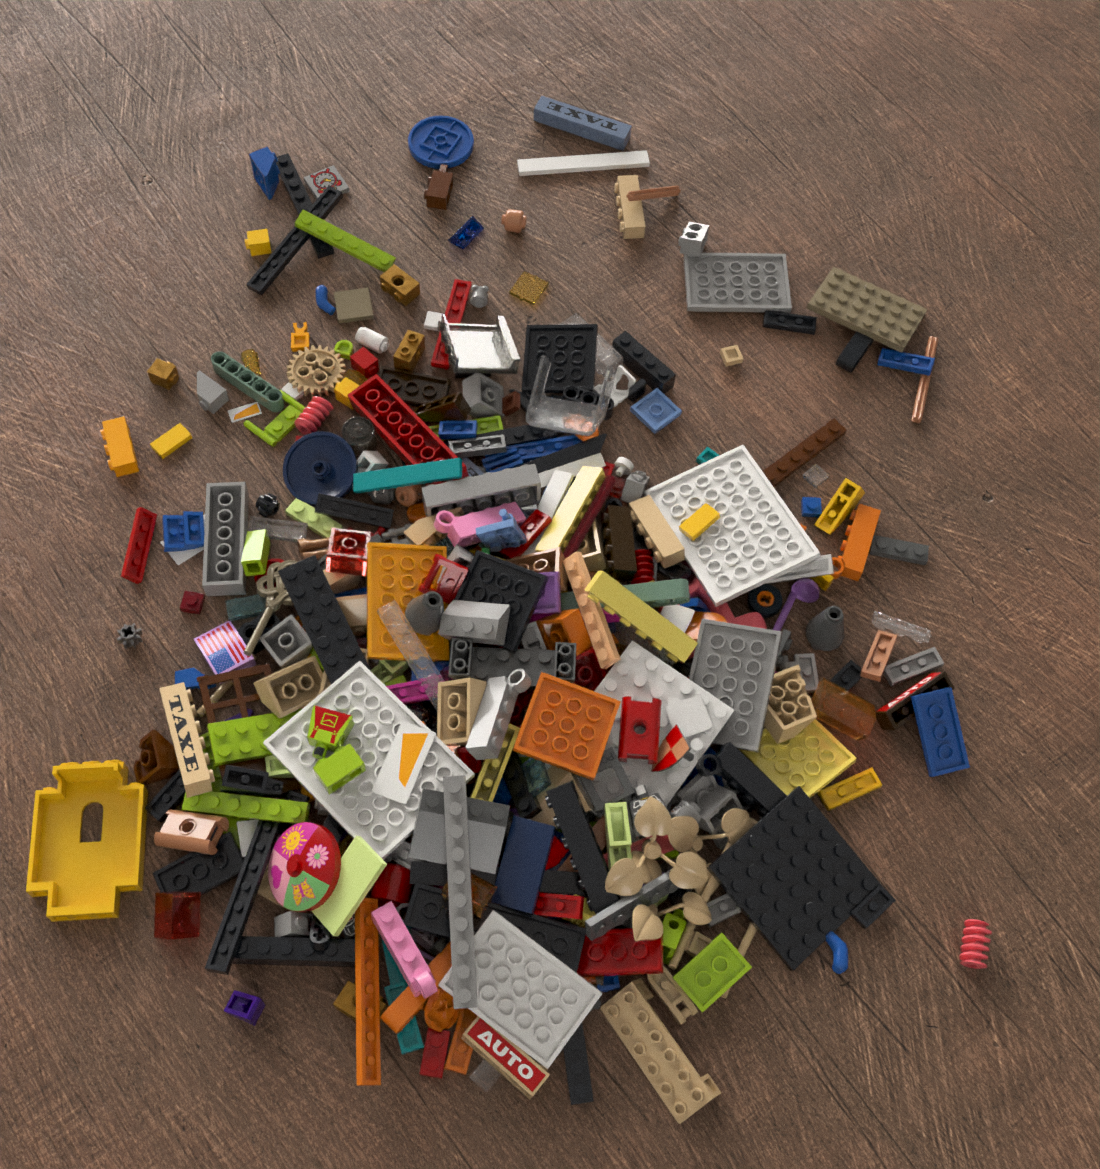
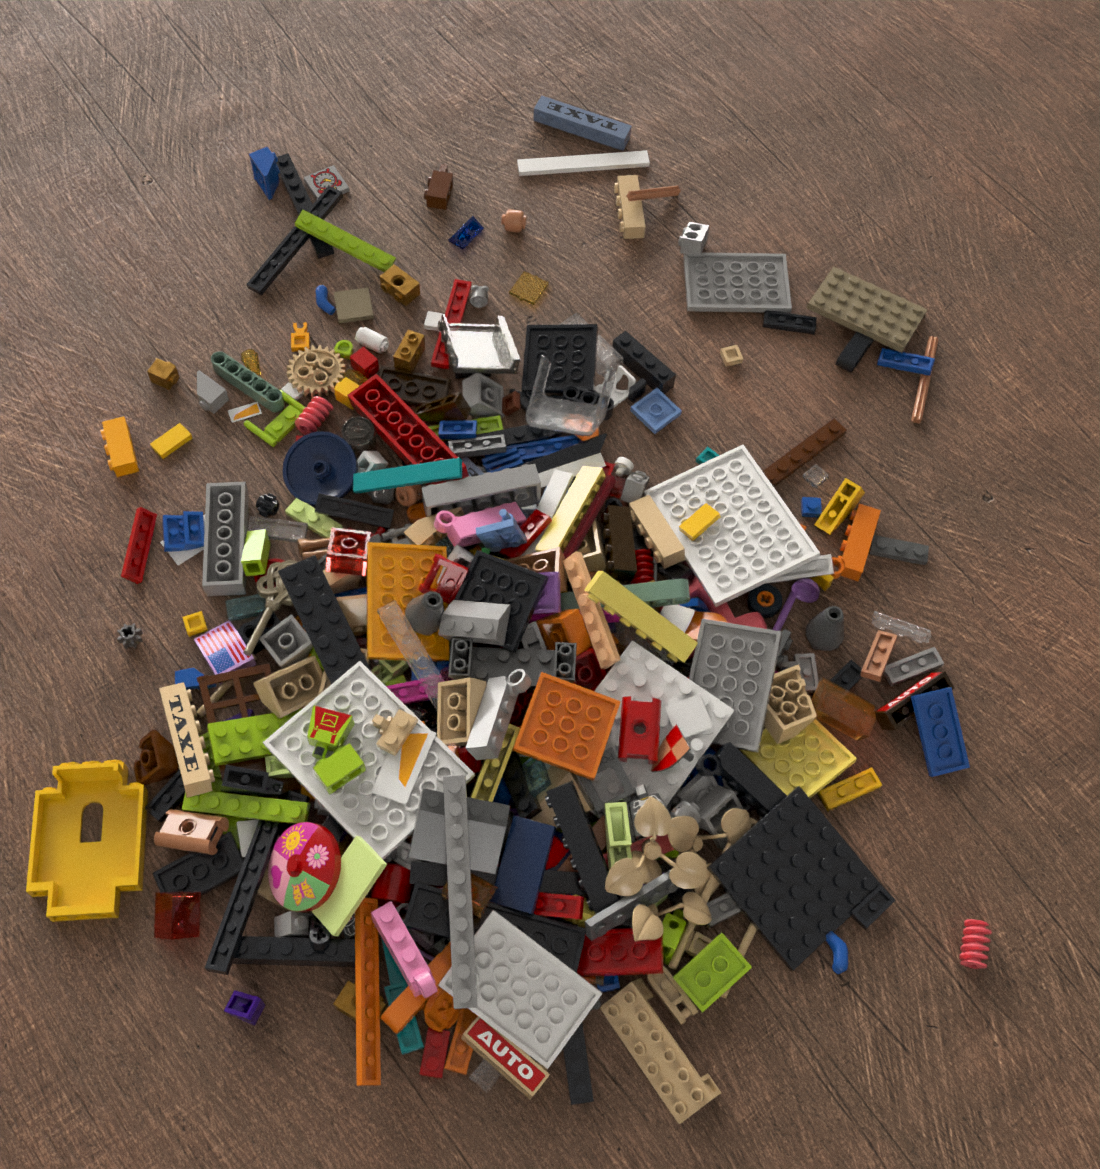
dark red plate [180,591,205,614] -> none
yellow brick [244,229,272,256] -> none
blue plate [408,116,474,169] -> none
none -> yellow tile [182,611,208,637]
none -> tan hinge [372,709,418,756]

